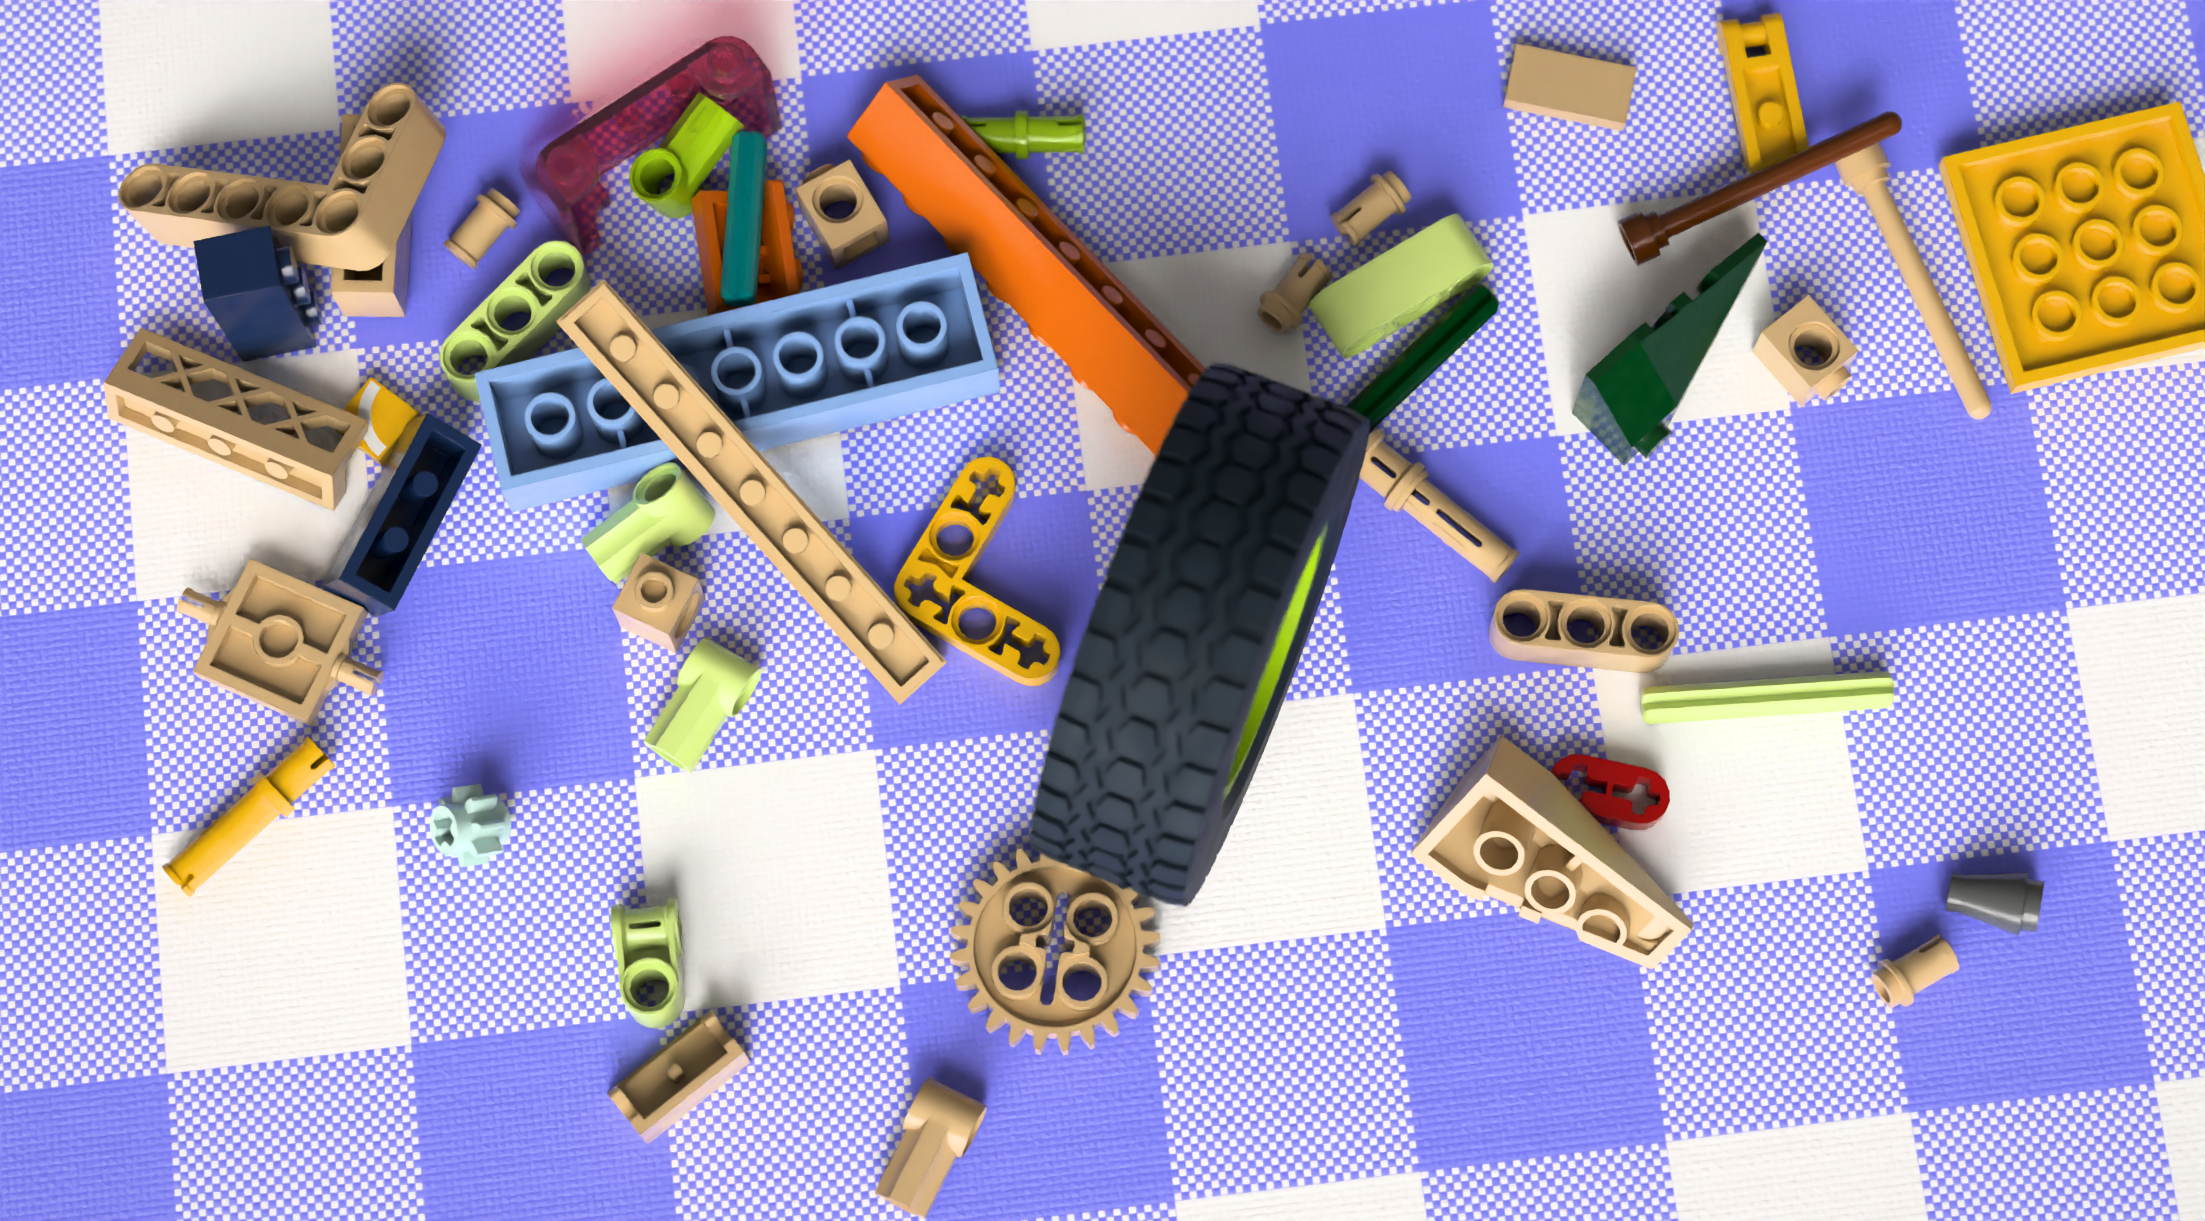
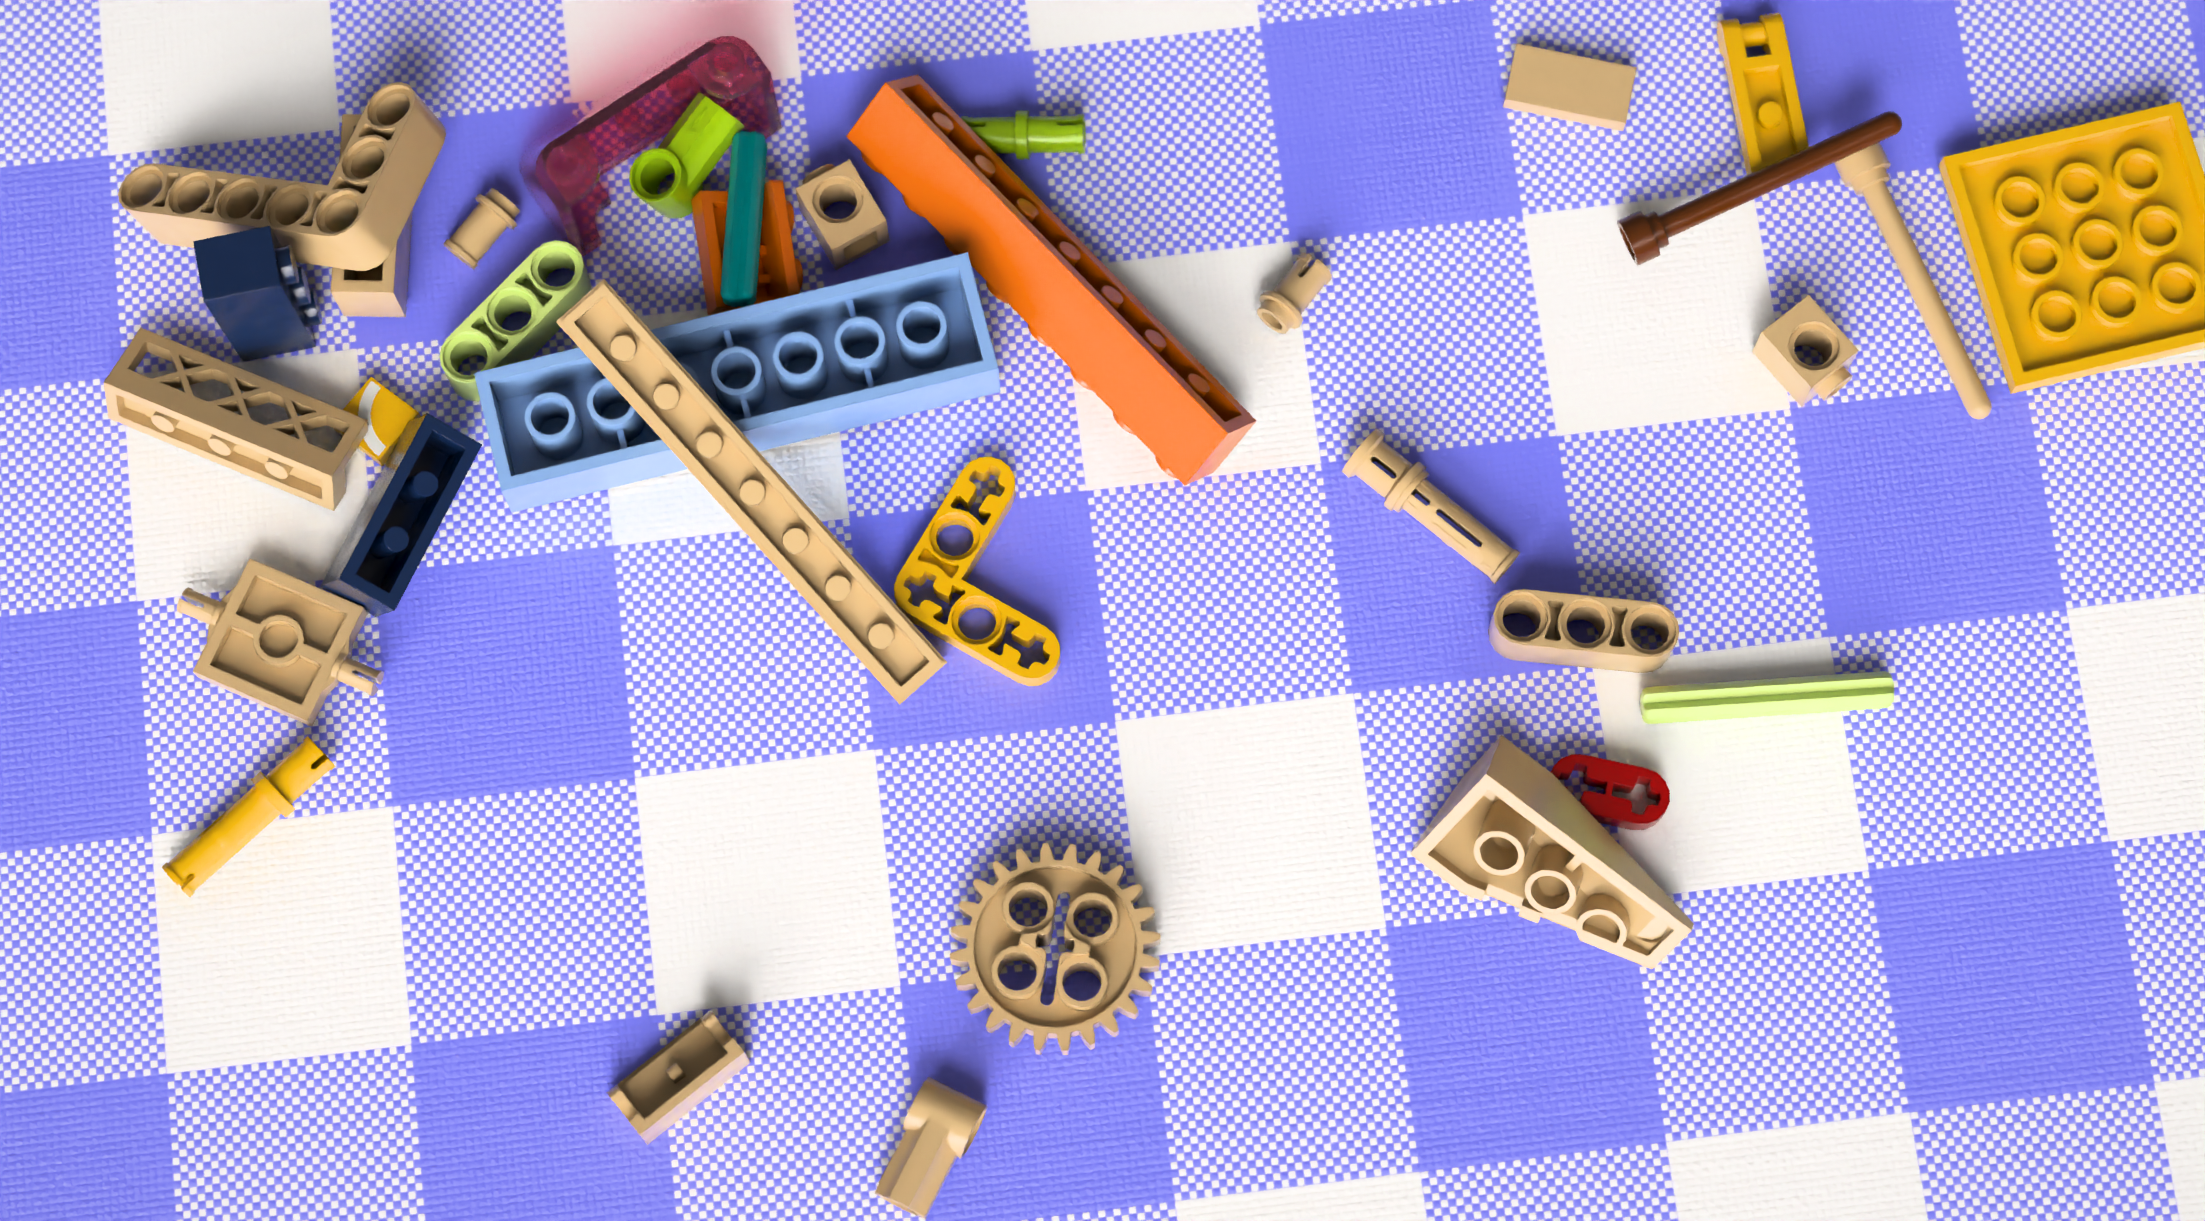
light aqua gear [430,784,511,867] -> none
yellowish green piece [580,462,715,584] -> none
yellowish green piece [611,898,685,1029] -> none
tan brick [612,552,706,654] -> none
yellowish green piece [644,637,762,773] -> none
black wheel [1030,363,1370,907] -> none
yellowish green beam [1308,213,1494,359] -> none
tan pin [1330,170,1412,247] -> none
dark green axle [1346,283,1499,433] -> none
dark green wedge [1572,232,1767,466] -> none
tan pin [1871,934,1960,1008] -> none
dark grey cone [1946,872,2045,936] -> none

